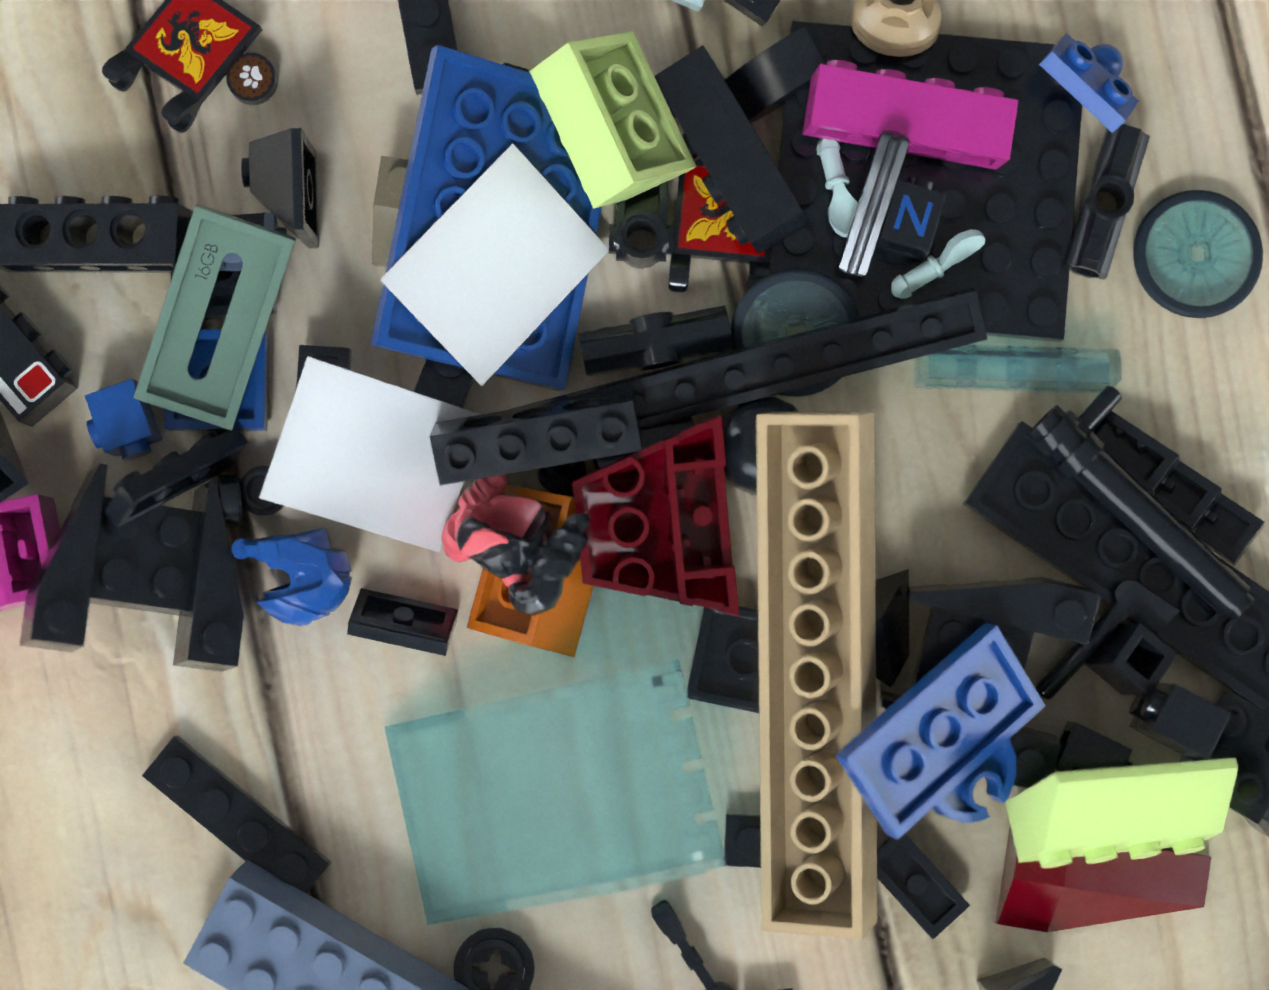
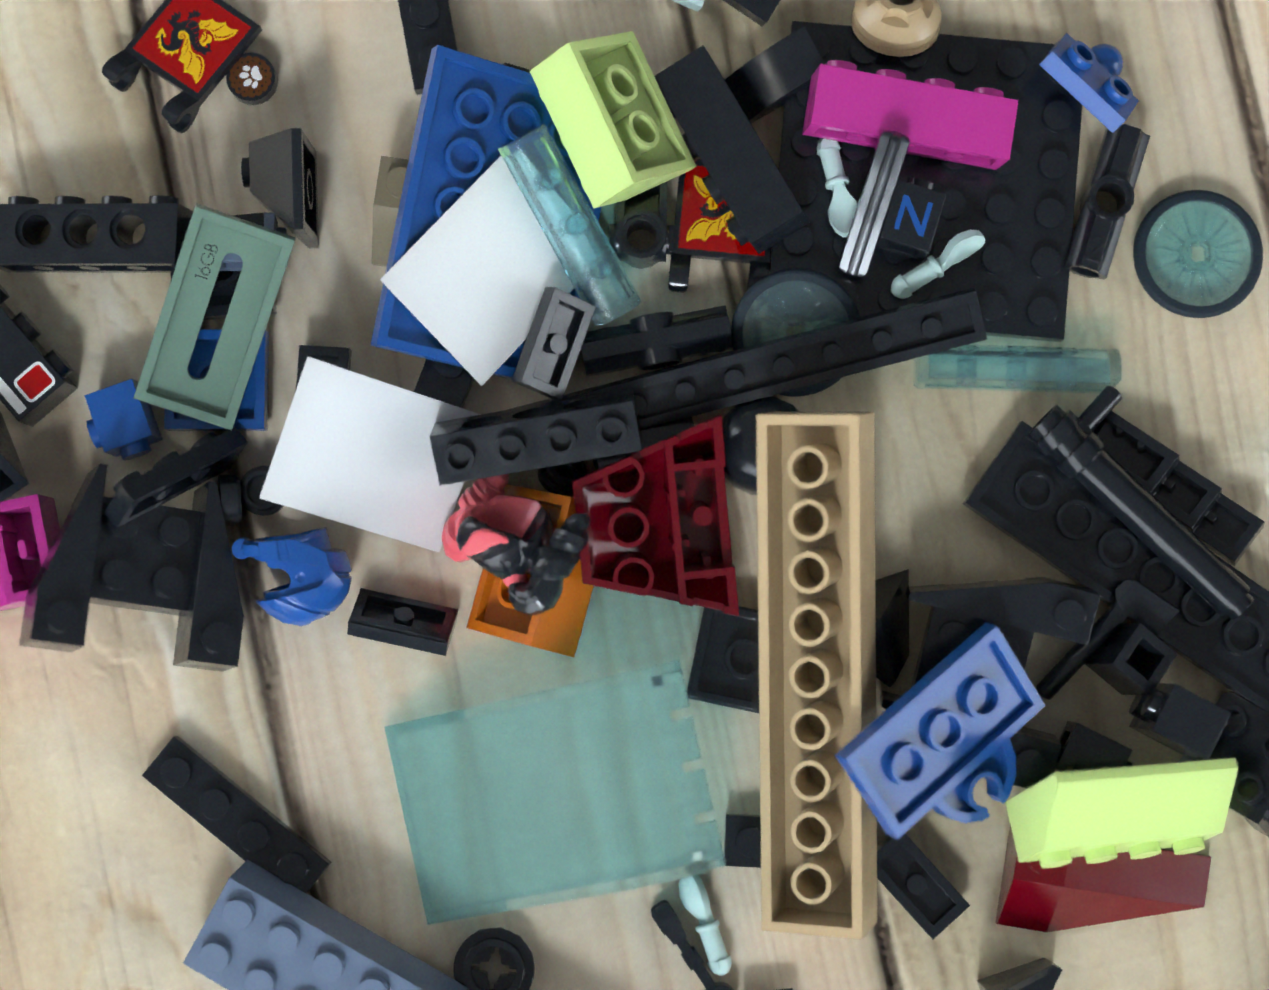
none -> clear light blue brick [498,123,642,326]
none -> plate [512,287,596,400]
none -> light aqua piece [679,871,732,976]

